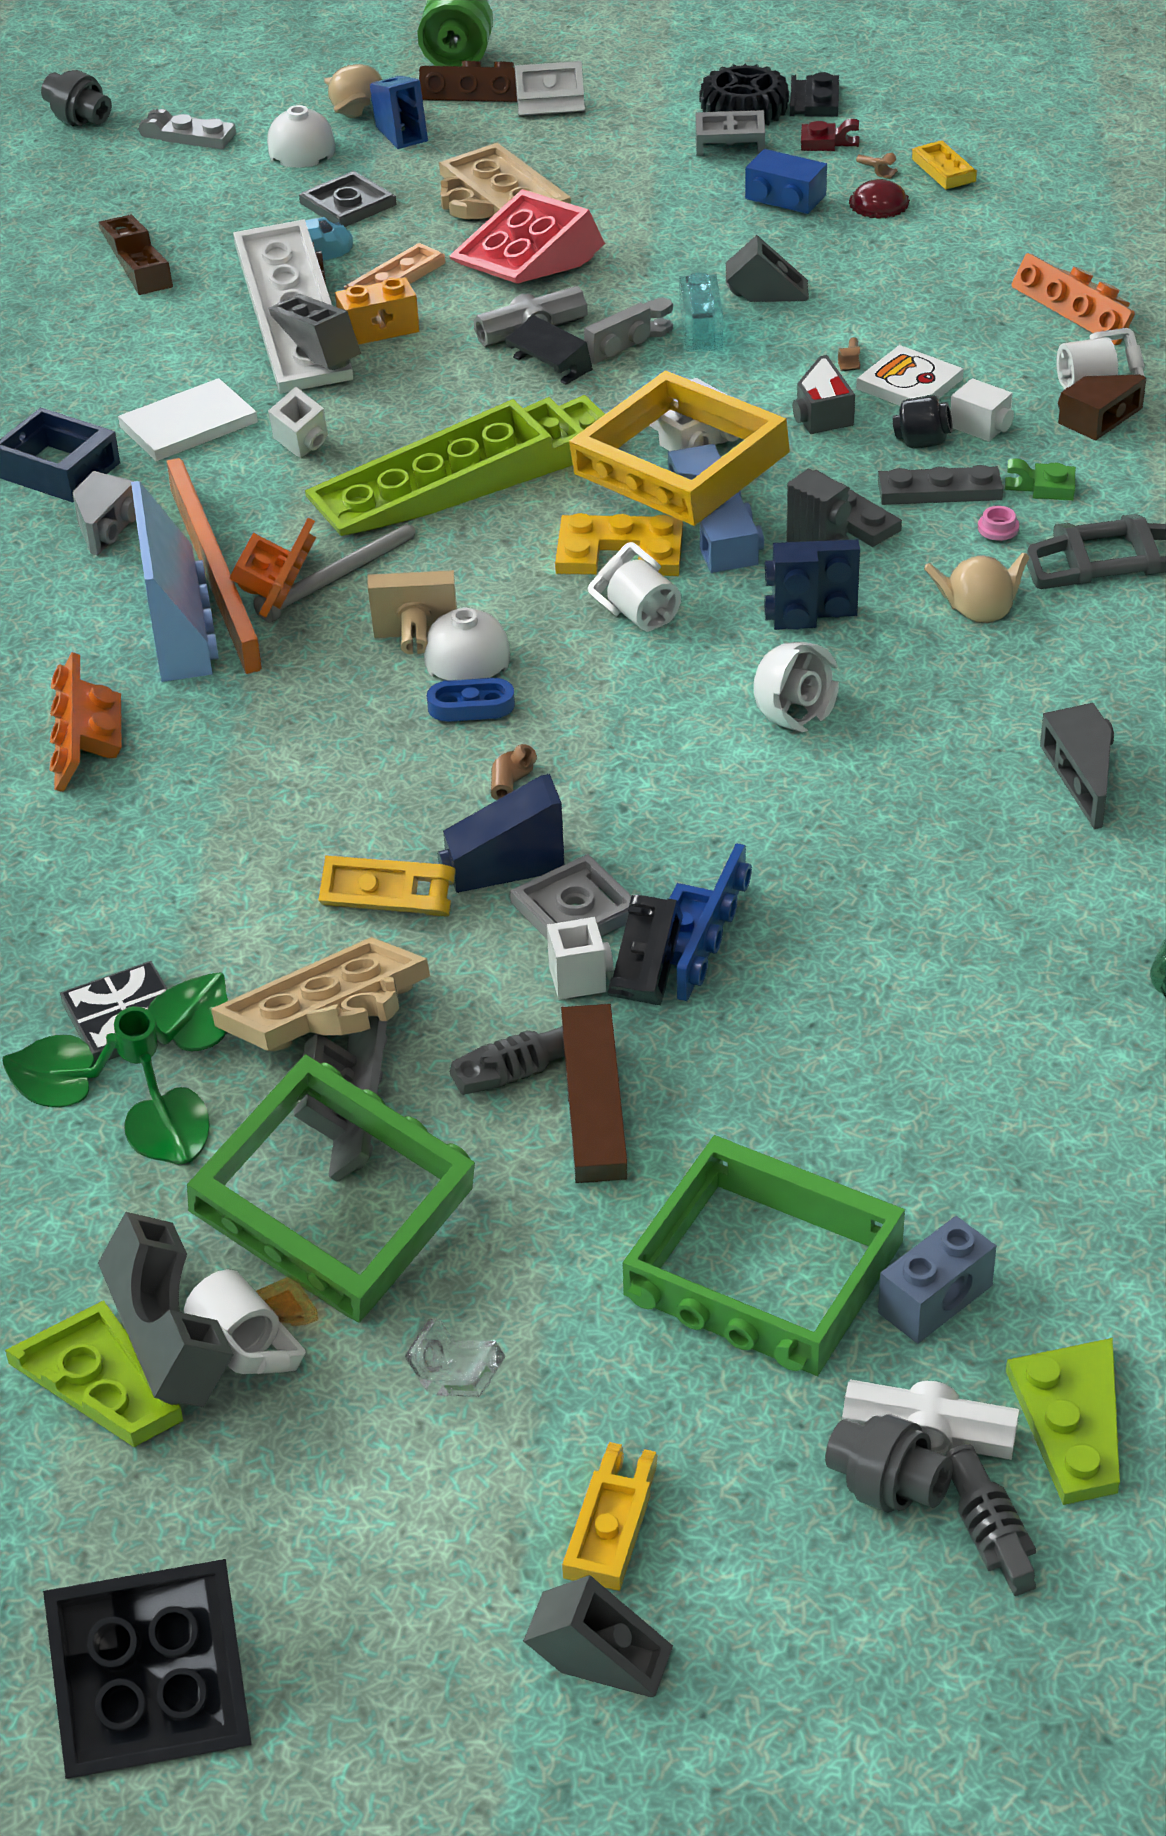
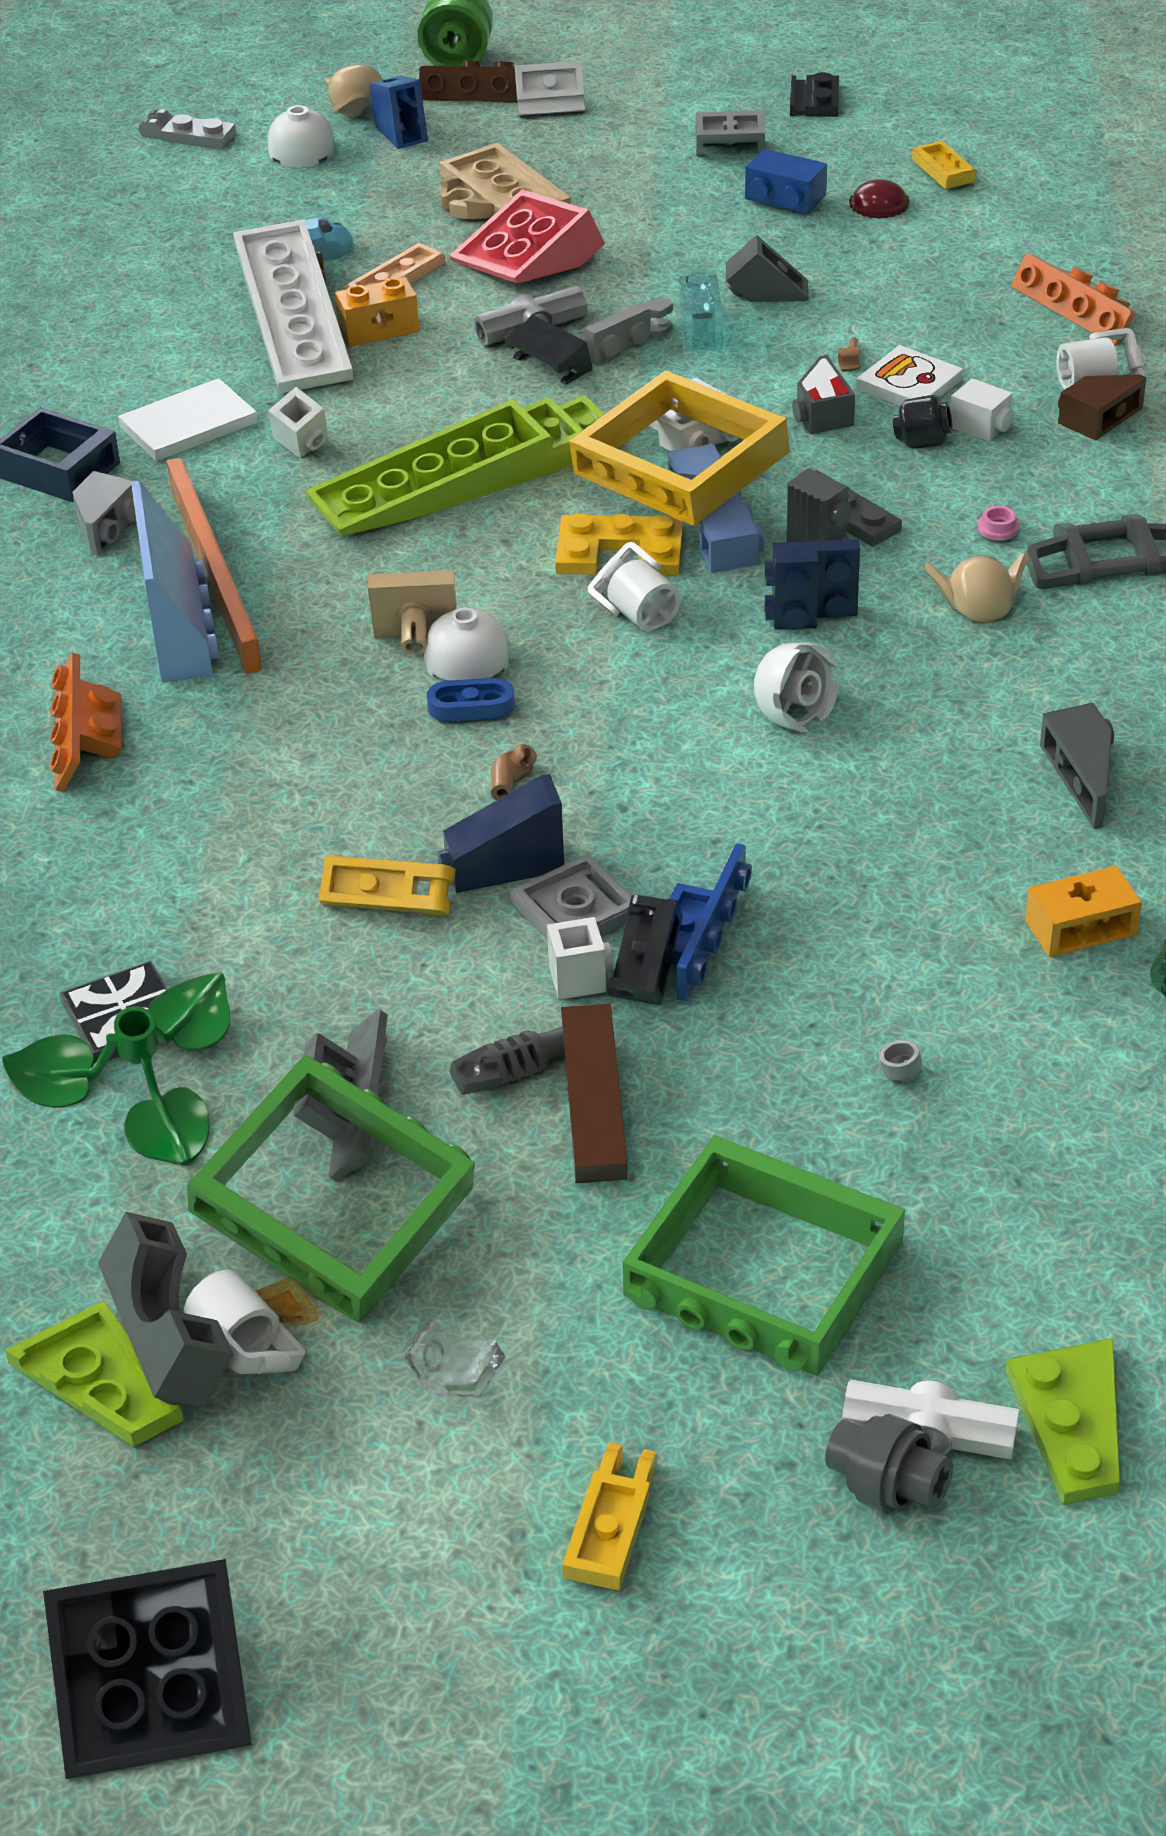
dark grey piece [41,70,112,126] -> none
reddish brown slope [98,214,173,295] -> none
tan plate [211,937,430,1051] -> none
orange bracket [229,518,316,618] -> none
light grey bar [254,524,416,623] -> none
dark grey slope [268,294,361,370] -> none
dark grey tile [299,171,397,227] -> none
dark grey slope [523,1575,673,1697] -> none
black gear [699,63,790,126] -> none
dark red plate [801,119,859,151] -> none
medium nougat hand [856,153,898,179] -> none
dark grey plate [878,465,1003,505] -> none
sand blue brick [878,1216,997,1344] -> none
dark grey hinge [945,1444,1036,1596] -> none
bright green plate [1004,458,1076,500] -> none
none -> light grey hinge [879,1040,922,1084]
none -> light orange brick [1025,866,1142,957]

